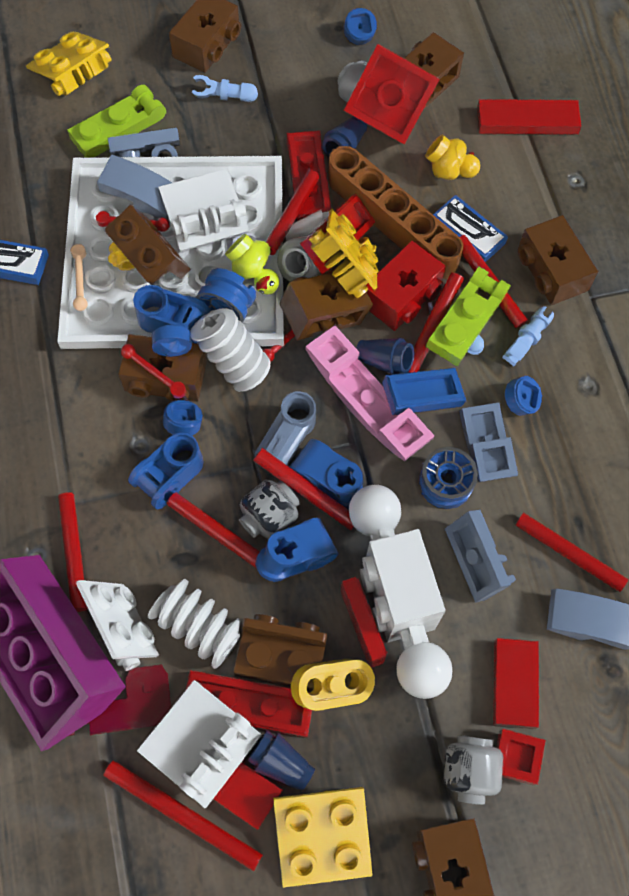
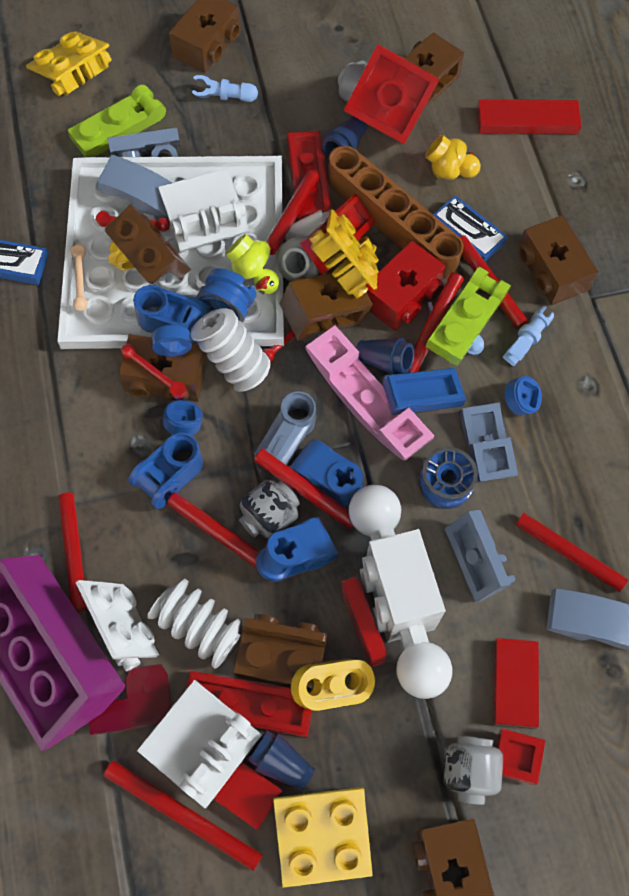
blue tile [344,8,377,45] -> none

